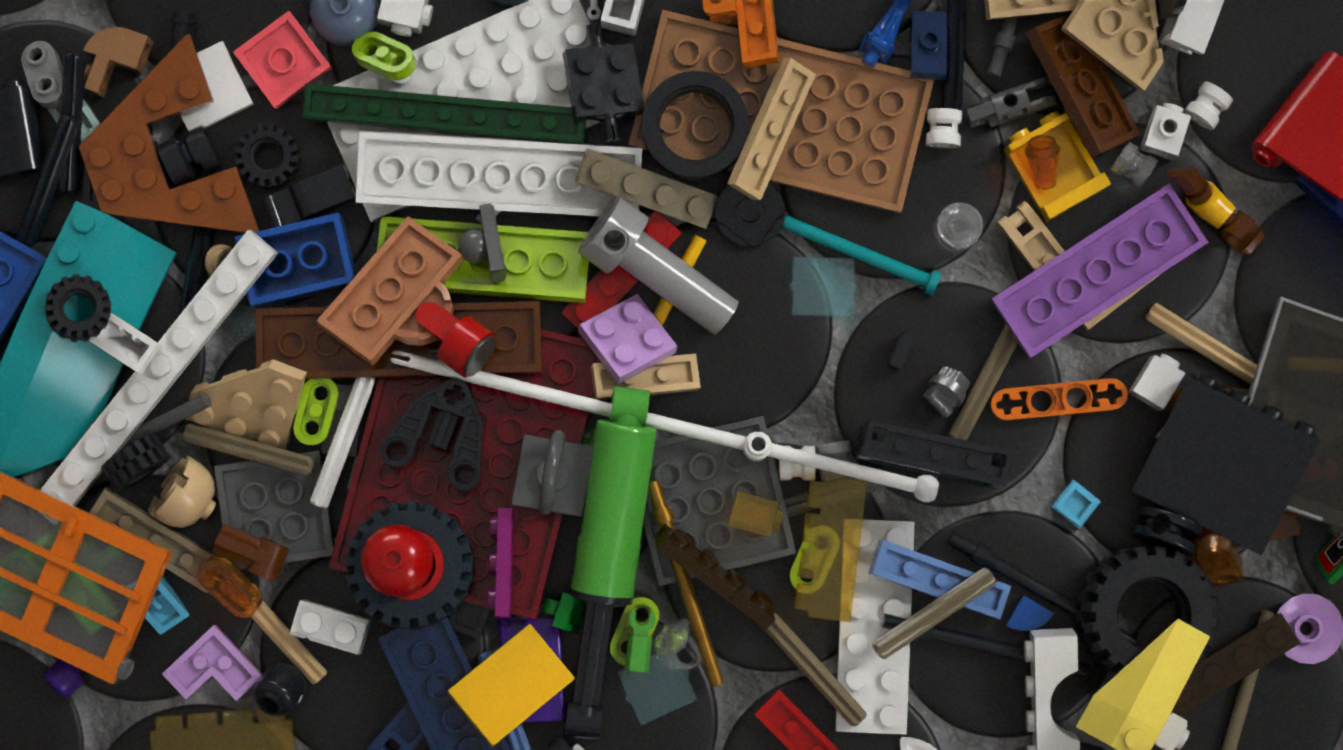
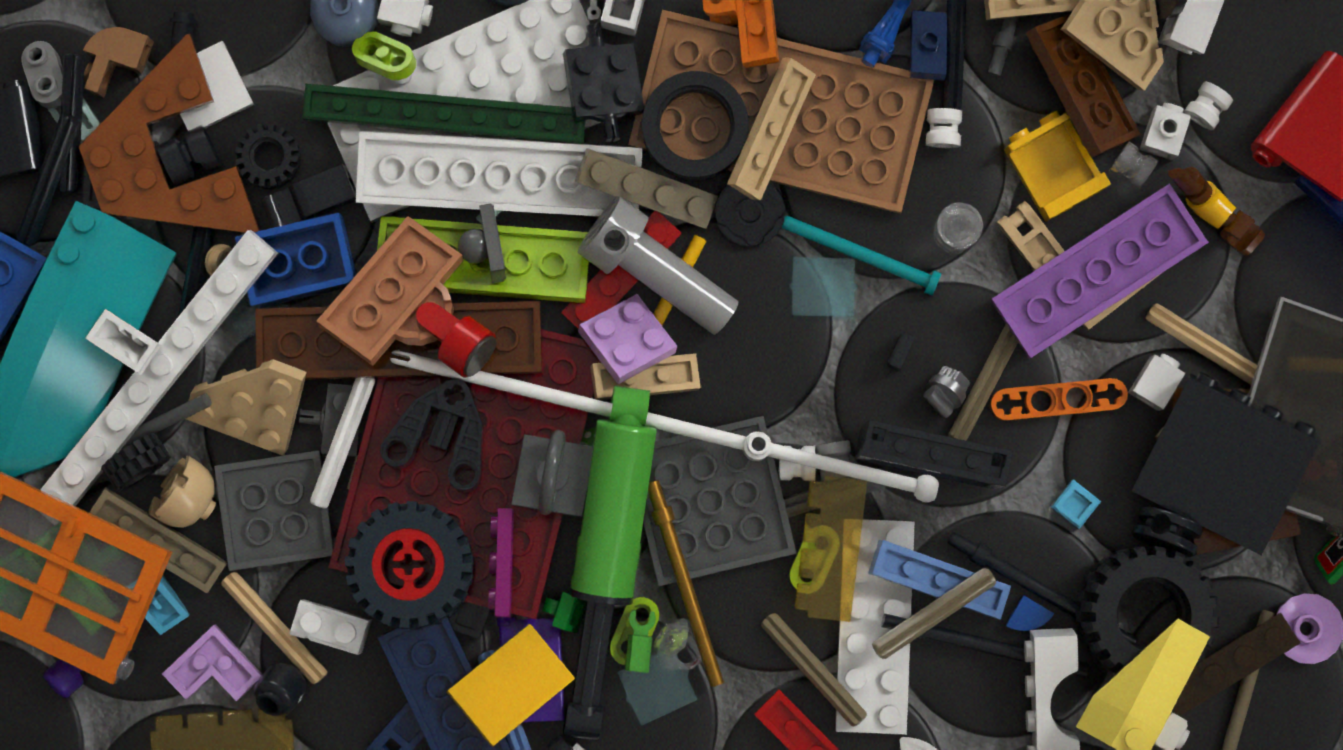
black tyre [45,274,111,342] -> none
dark tan axle [183,423,314,476] -> none
clear orange plate [197,556,263,618] -> none
reddish brown piece [212,524,290,582] -> none
coral plate [233,11,332,110] -> none
lime plate [293,378,339,446] -> none
red cylinder [360,525,433,597] -> none
dark brown plate [656,524,775,630] -> none
clear yellow brick [728,491,784,537] -> none
dark grey hinge [966,76,1058,128] -> none
clear orange cone [1025,135,1060,189] -> none
clear orange plate [1196,534,1243,584] -> none

